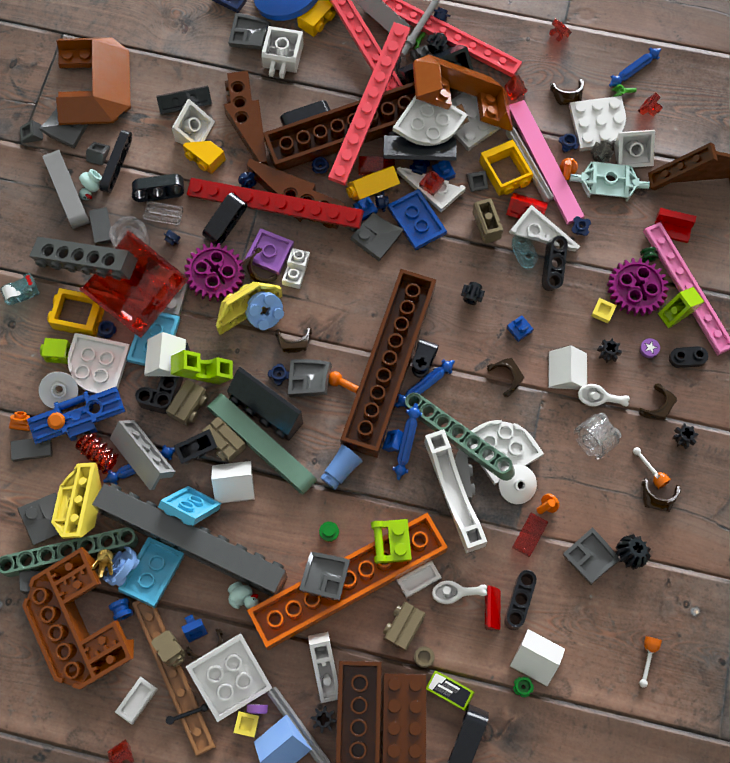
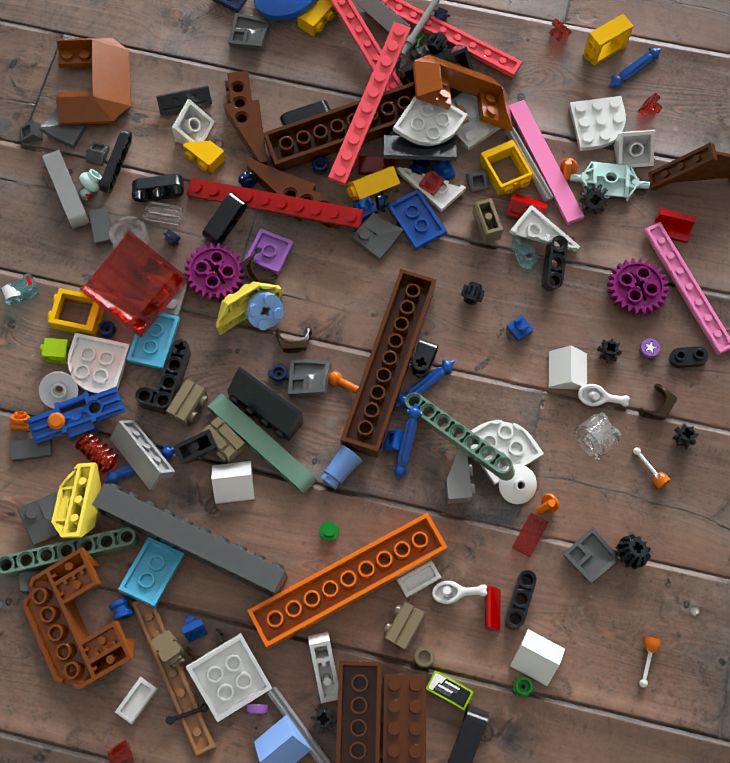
dark grey brick [29,237,138,280] -> none
pearl gold piece [92,549,114,578] -> none
light blue plate [103,547,139,587] -> none
white slope [144,332,186,377] -> none
medium azure plate [158,486,222,526] -> none
lime arch [171,350,233,385] -> none
light aqua animal [228,582,258,609] -> none
light yellow plate [234,711,260,738] -> none
white hinge [261,26,304,79] -> none
white slope [282,248,310,289] -> none
dark grey plate [299,552,350,601] -> none
lime plate [371,519,412,564] -> none
white arch [424,429,487,553] -> none
dark brown helmet [487,358,525,397] -> none
clear red tile [504,75,528,100] -> none
dark brown helmet [550,79,584,105] -> none
dark blue plate [558,134,579,152] -> none
dark blue plate [571,216,591,236] -> none
clear smoke gear [590,141,614,163] -> none
light yellow plate [591,298,617,323] -> none
bright green hand [612,84,637,97] -> none
dark green bush [640,247,658,263] -> none
dark brown helmet [641,478,681,512] -> none
lime slope [658,287,704,328] -> none
none -> black gear [579,183,610,214]
none -> yellow window [583,14,634,66]

